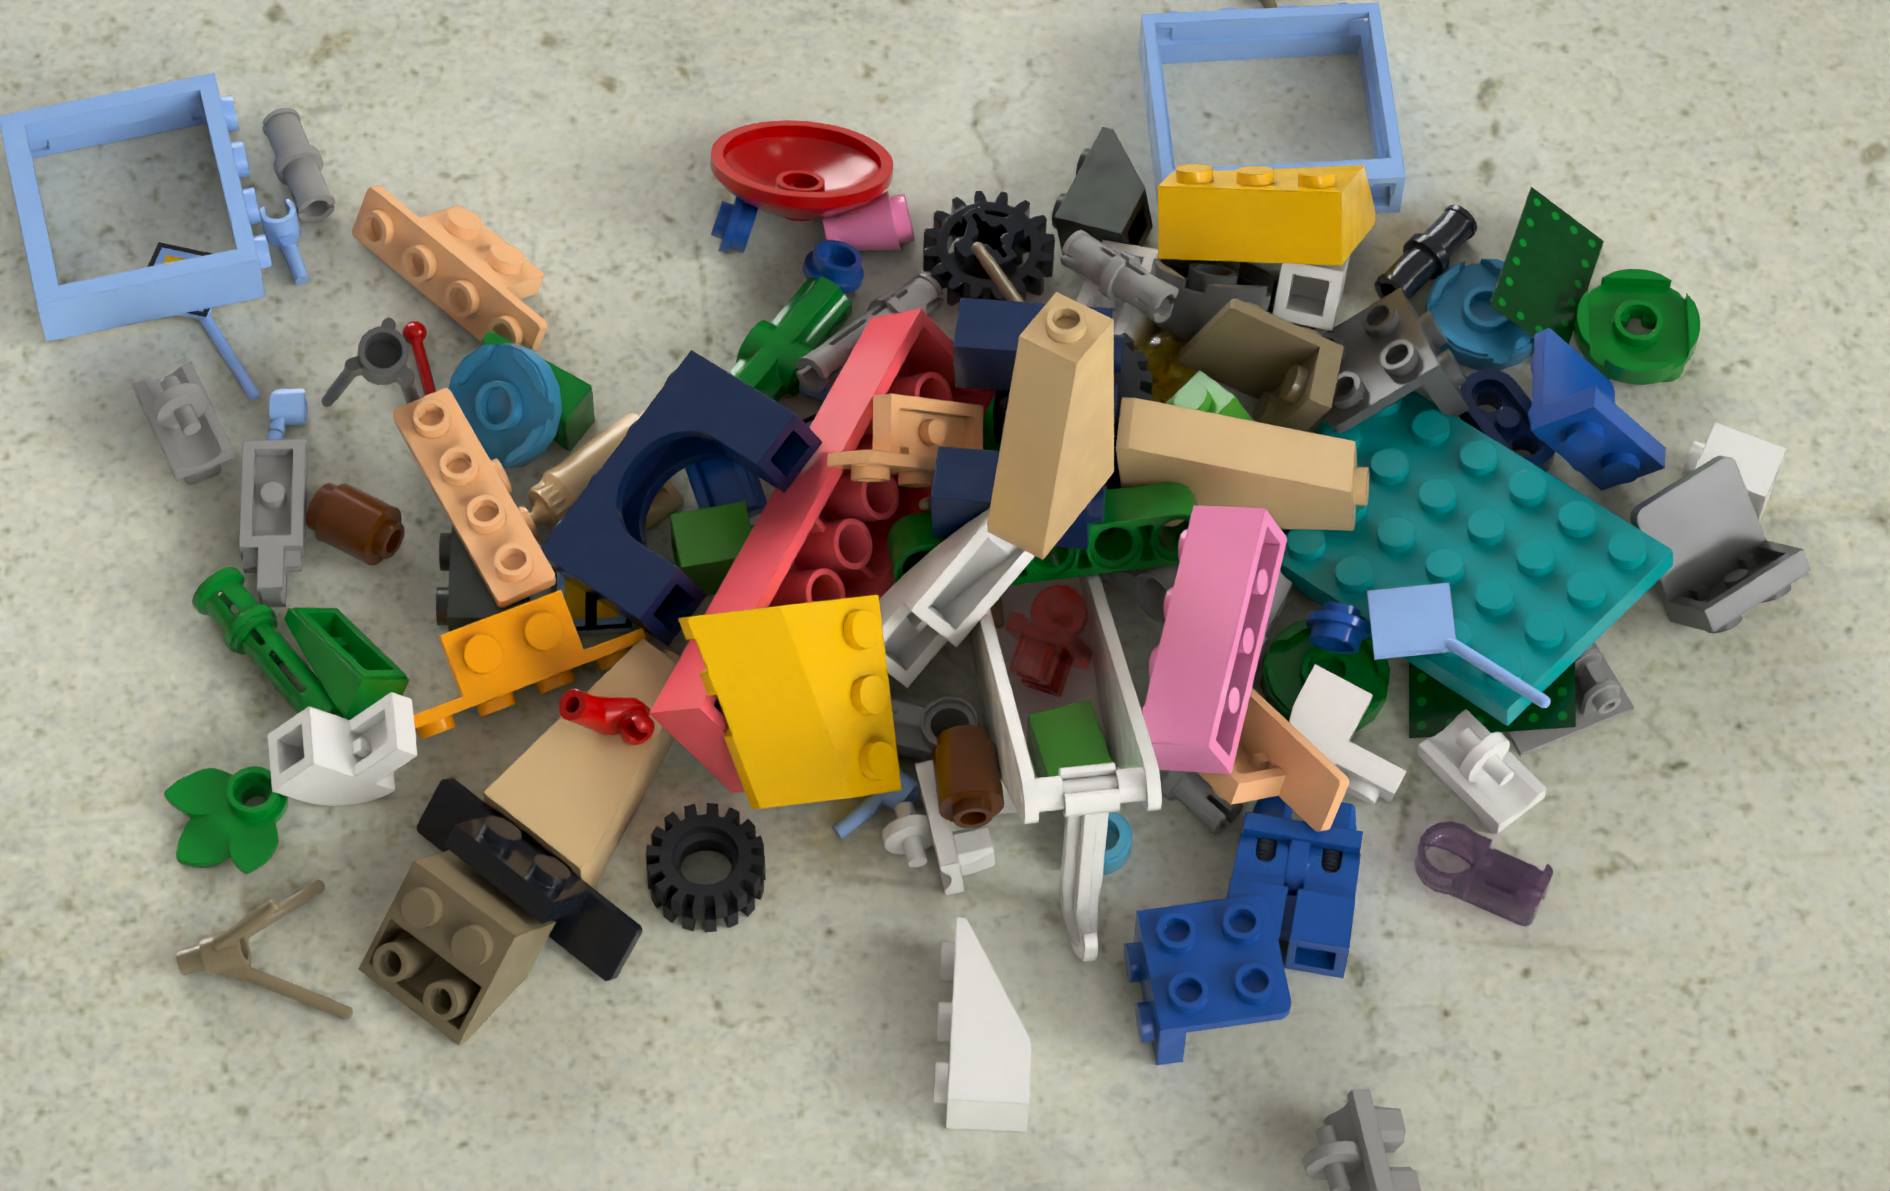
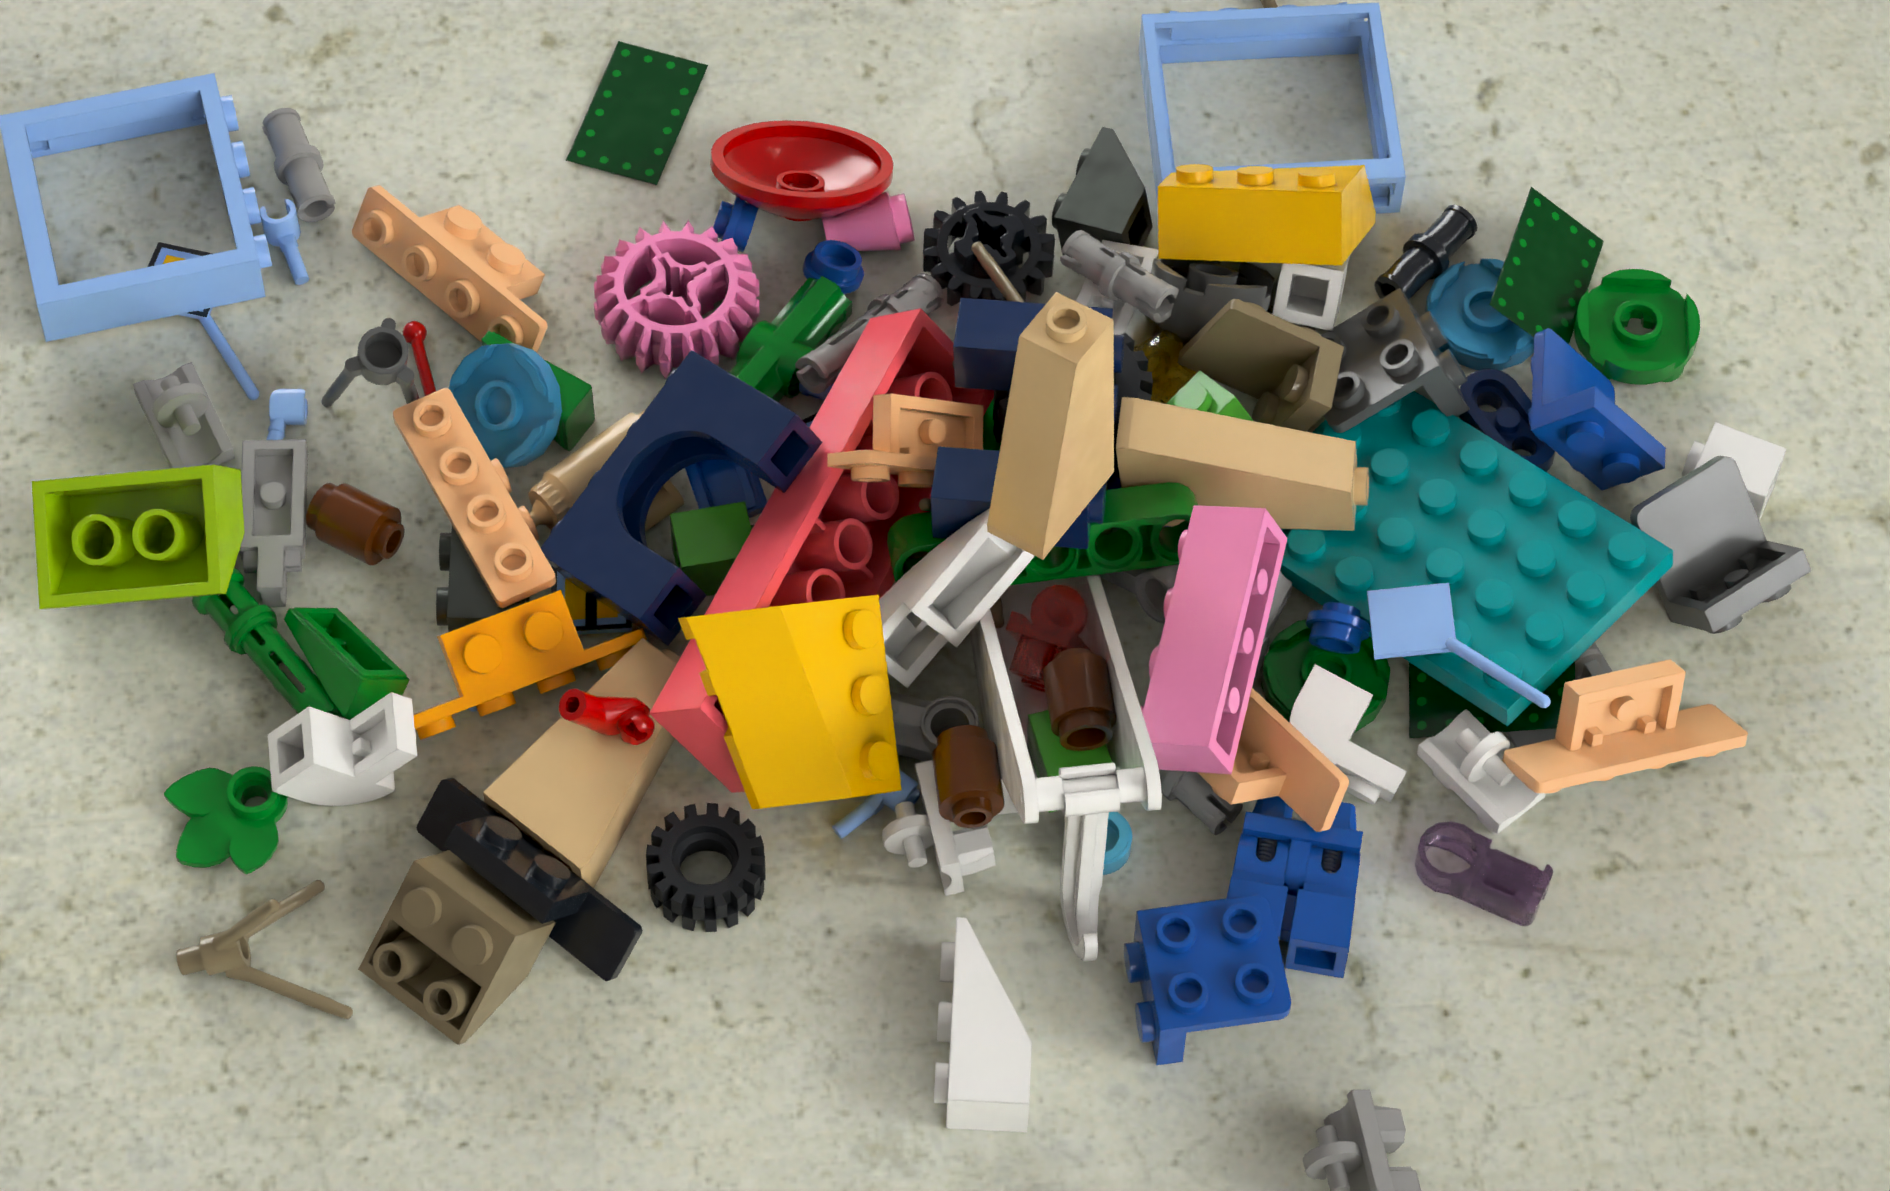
none -> lime slope [31,464,245,610]
none -> dark green sticker [566,41,708,185]
none -> bright pink gear [594,220,760,379]
none -> reddish brown brick [1042,648,1116,751]
none -> light nougat bracket [1502,659,1748,793]

